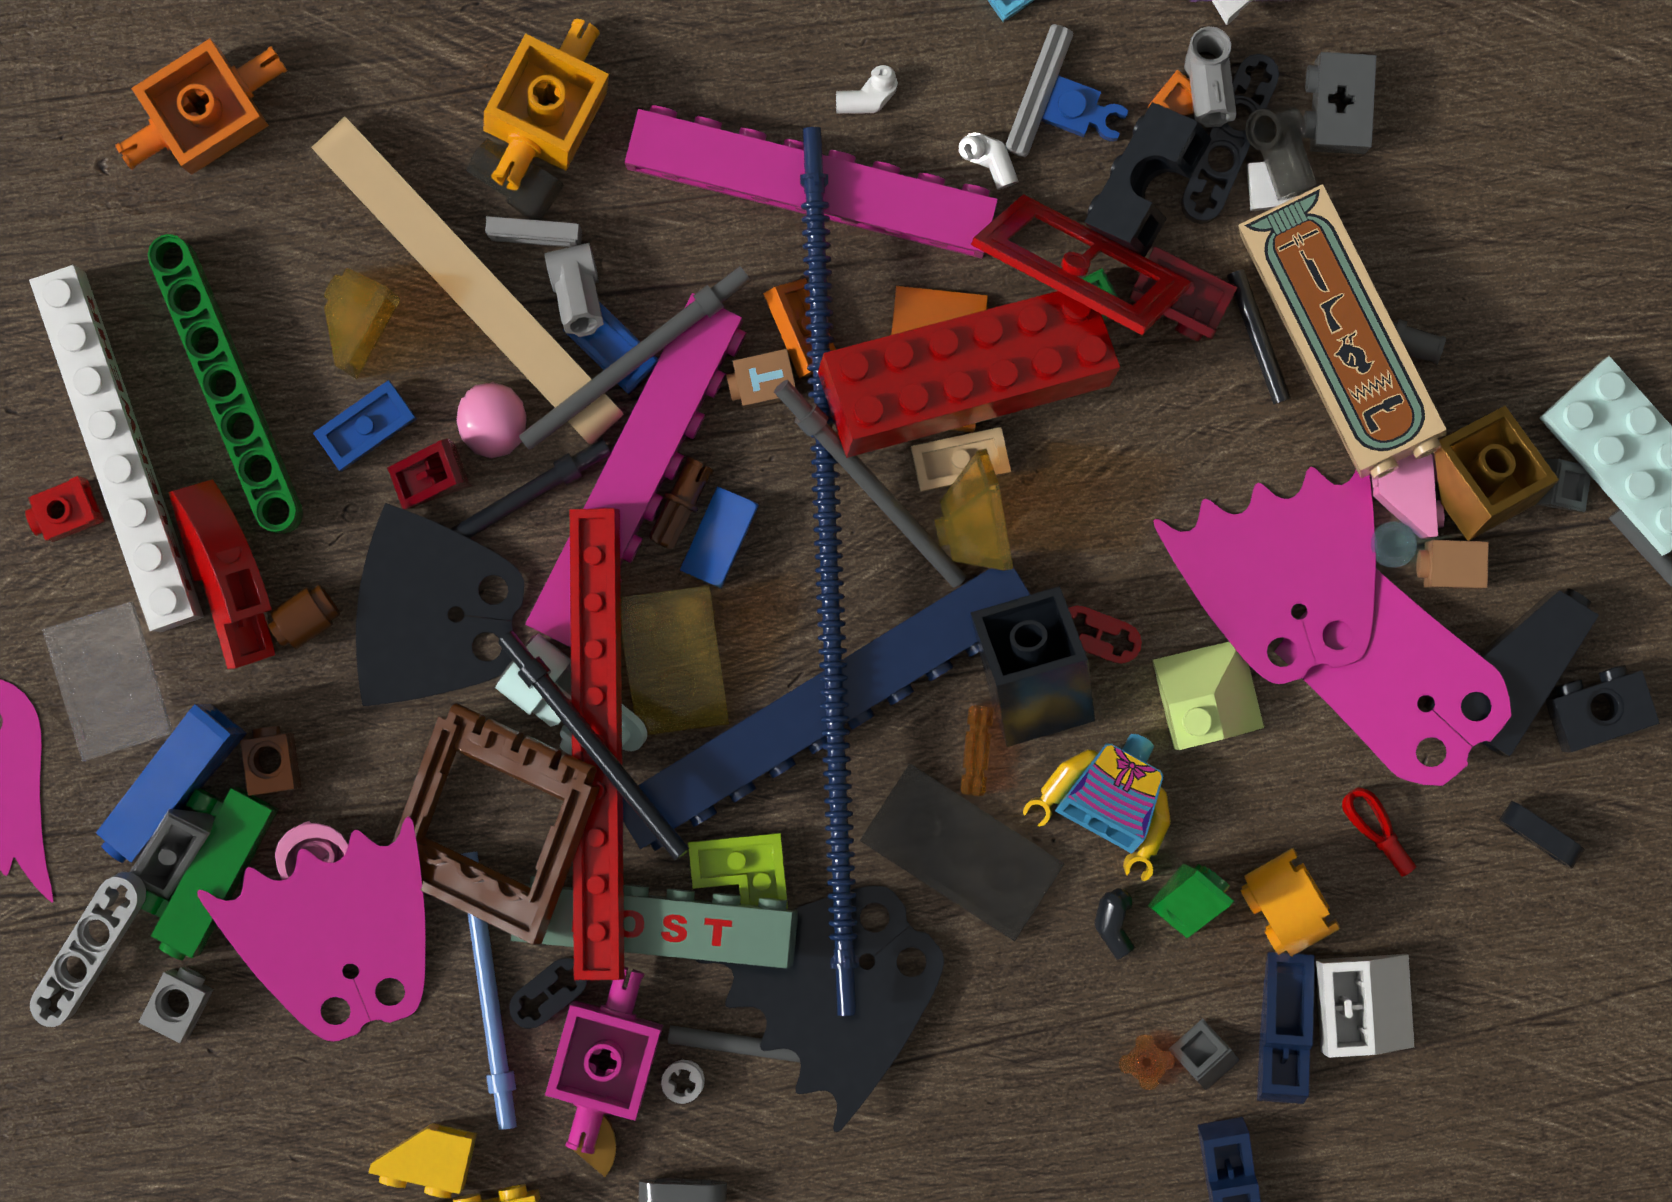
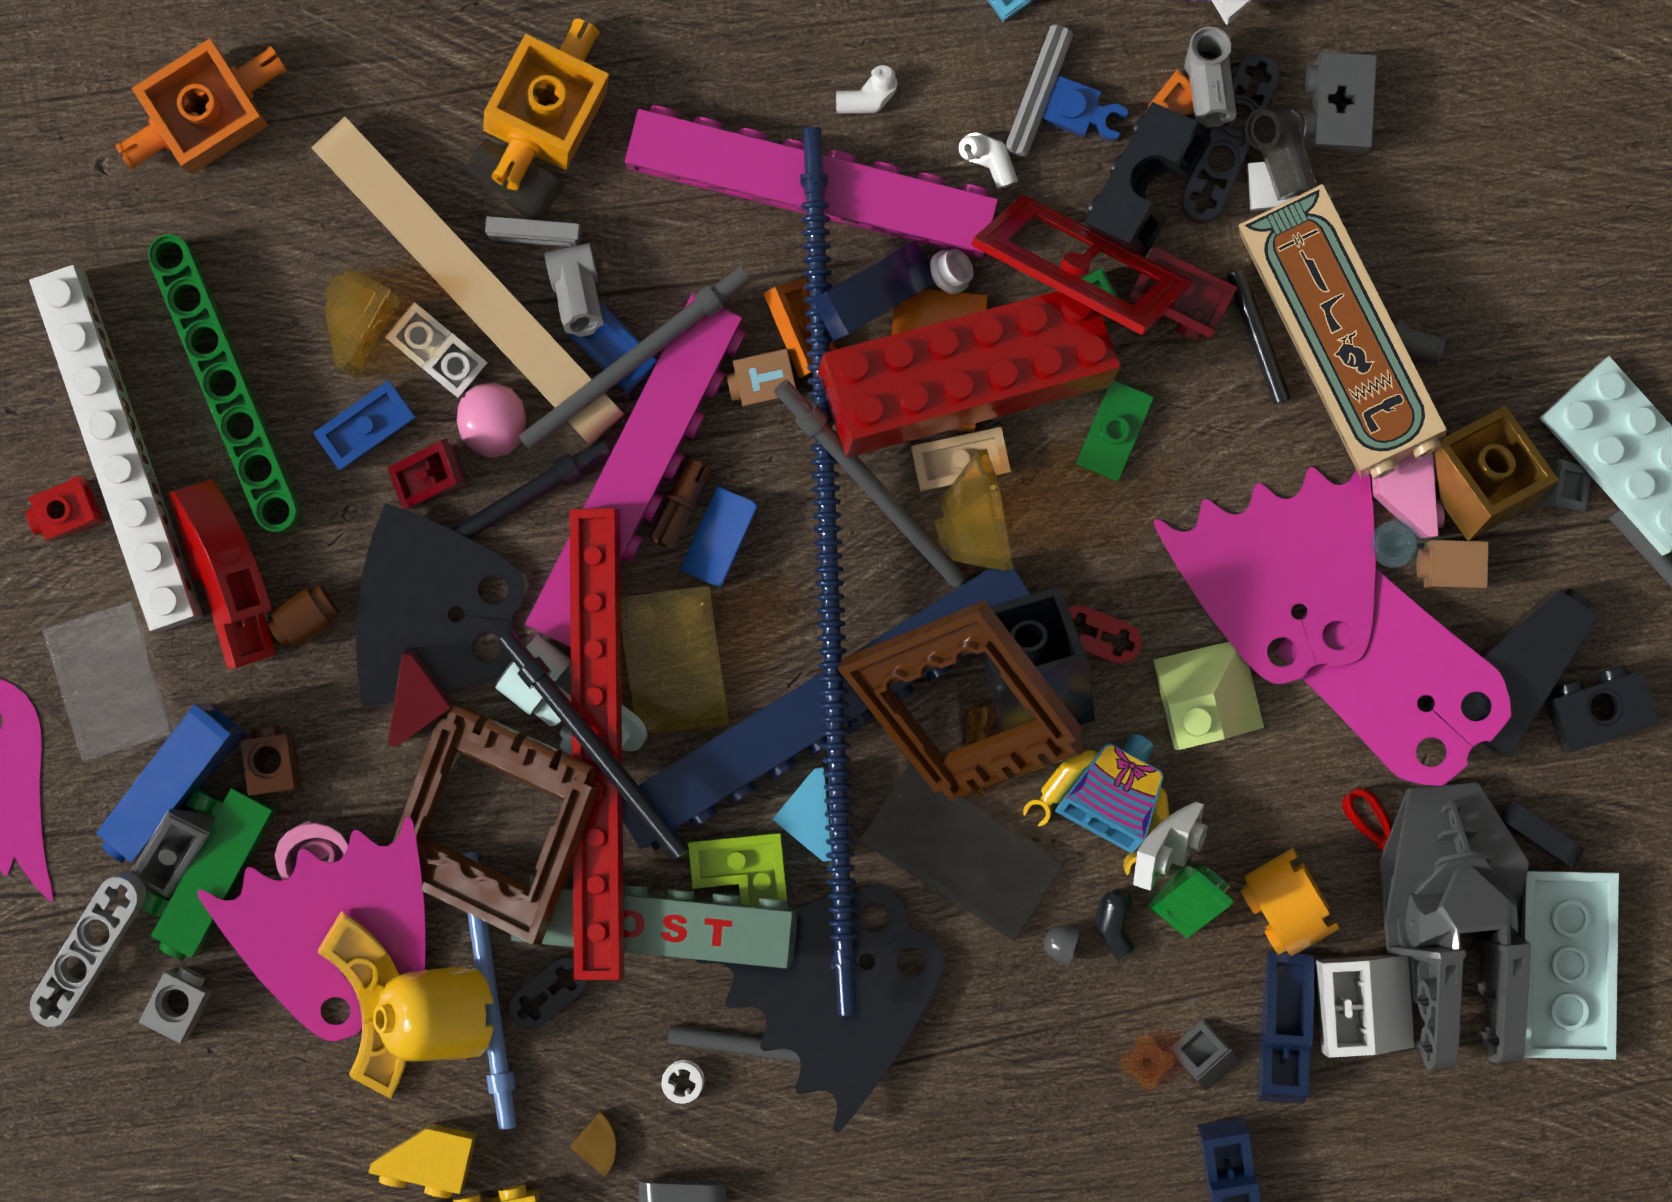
dark pink brick [545,967,663,1154] -> none
none -> yellow tile [317,911,406,1099]
none -> yellow cylinder [373,966,493,1062]
none -> white slope [385,302,487,398]
none -> dark red slope [388,649,453,747]
none -> medium azure slope [772,767,832,862]
none -> dark blue slope [811,240,934,341]
none -> reddish brown hinge [838,600,1084,800]
none -> white plate [930,249,973,294]
none -> dark grey hinge [1044,925,1080,965]
none -> green plate [1075,380,1154,483]
none -> white slope [1133,802,1208,891]
none -> dark grey connector [1379,782,1531,1071]
none -> light aqua plate [1521,871,1619,1060]

